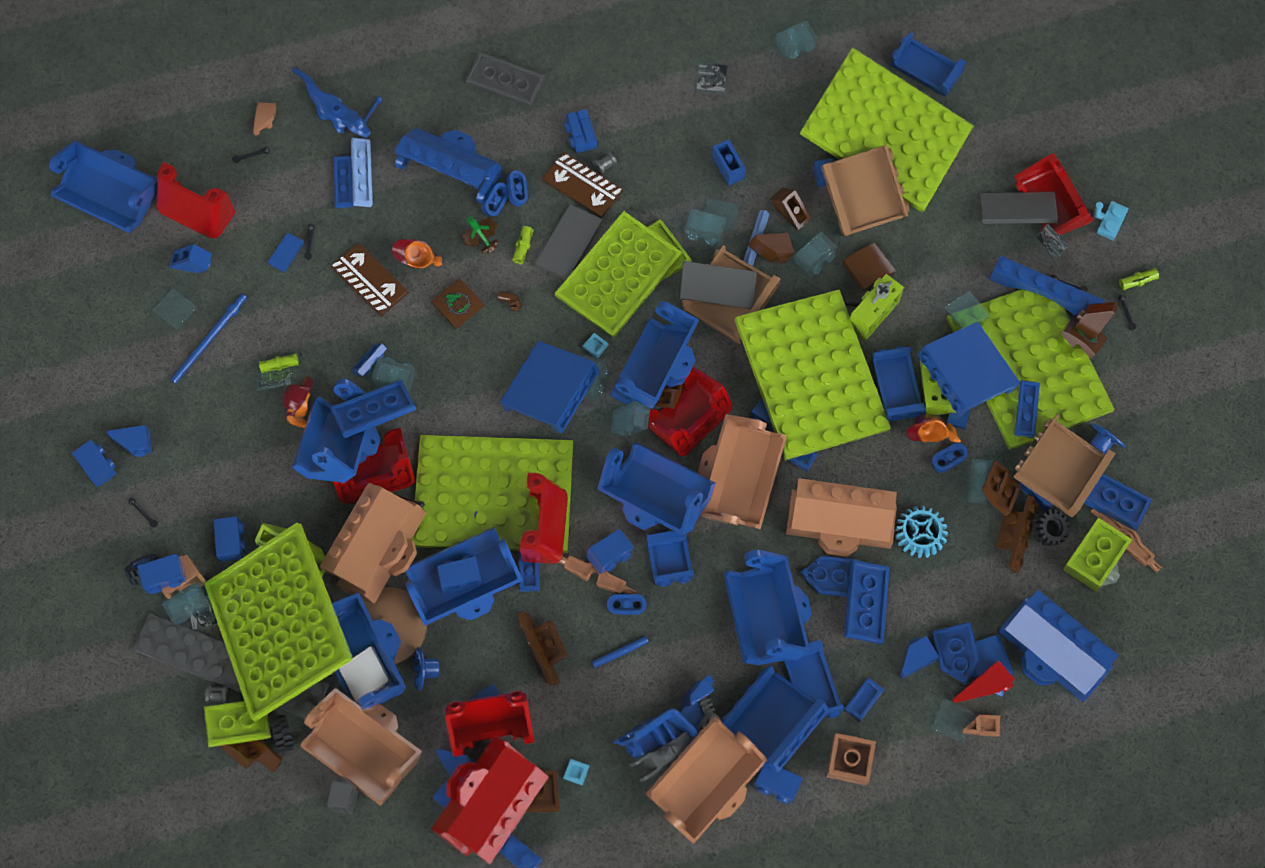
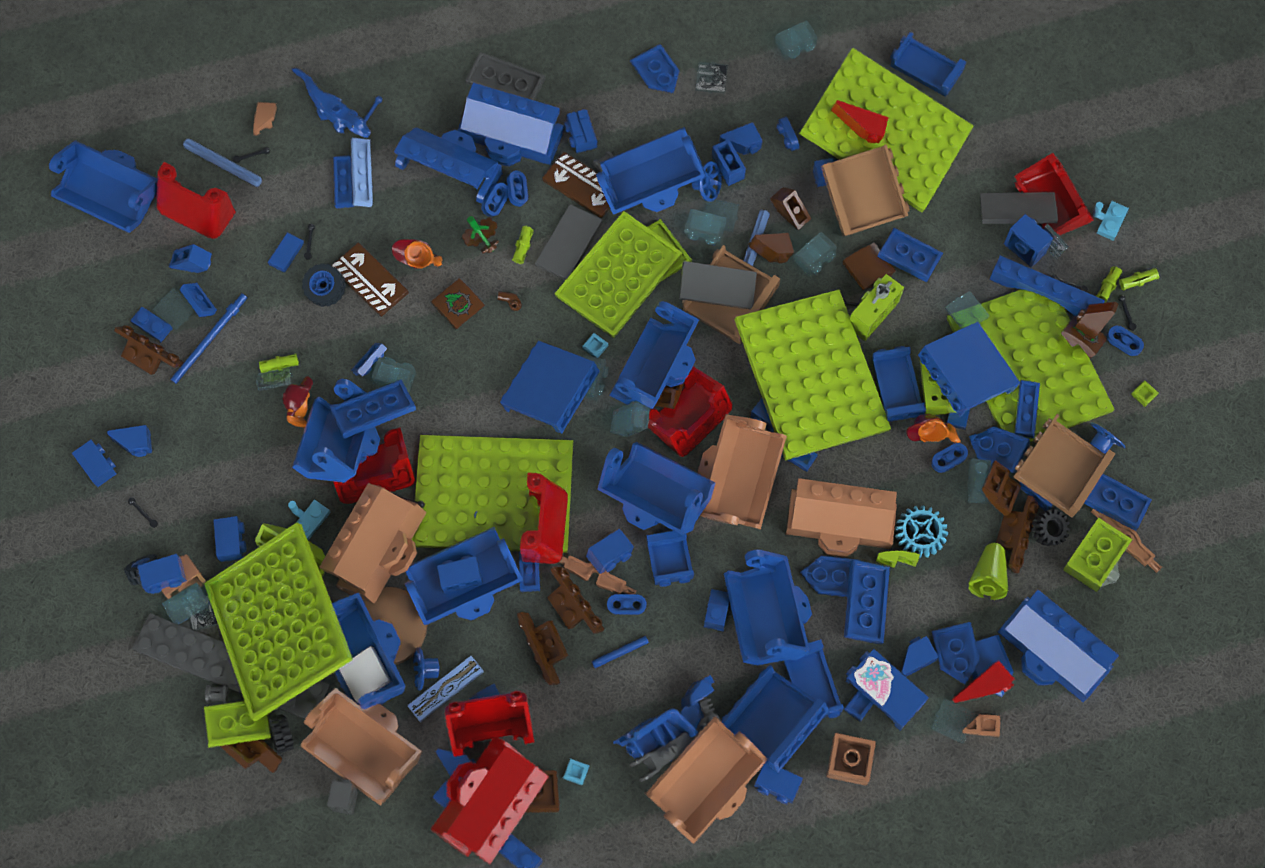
none -> reddish brown bracket [114,325,184,375]
none -> blue plate [130,307,173,342]
none -> blue plate [180,283,217,317]
none -> medium blue axle [183,139,262,187]
none -> medium azure plate [288,499,331,540]
none -> black wheel [302,263,346,307]
none -> light blue tile [408,656,484,722]
none -> blue piece [458,83,564,166]
none -> reddish brown bracket [547,567,605,634]
none -> blue piece [596,127,706,215]
none -> blue tile [630,44,679,93]
none -> blue wheel [691,161,721,202]
none -> blue slope [704,589,729,631]
none -> blue slope [719,122,762,155]
none -> blue plate [777,117,799,151]
none -> red slope [831,100,889,144]
none -> blue panel [846,649,929,730]
none -> lime slope [876,551,920,568]
none -> blue tile [877,228,943,282]
none -> blue tile [969,426,1030,473]
none -> lime cone [969,543,1008,600]
none -> blue brick [1004,214,1053,268]
none -> lime pin [1096,266,1122,303]
none -> blue plate [1107,326,1144,356]
none -> lime tile [1131,380,1159,407]

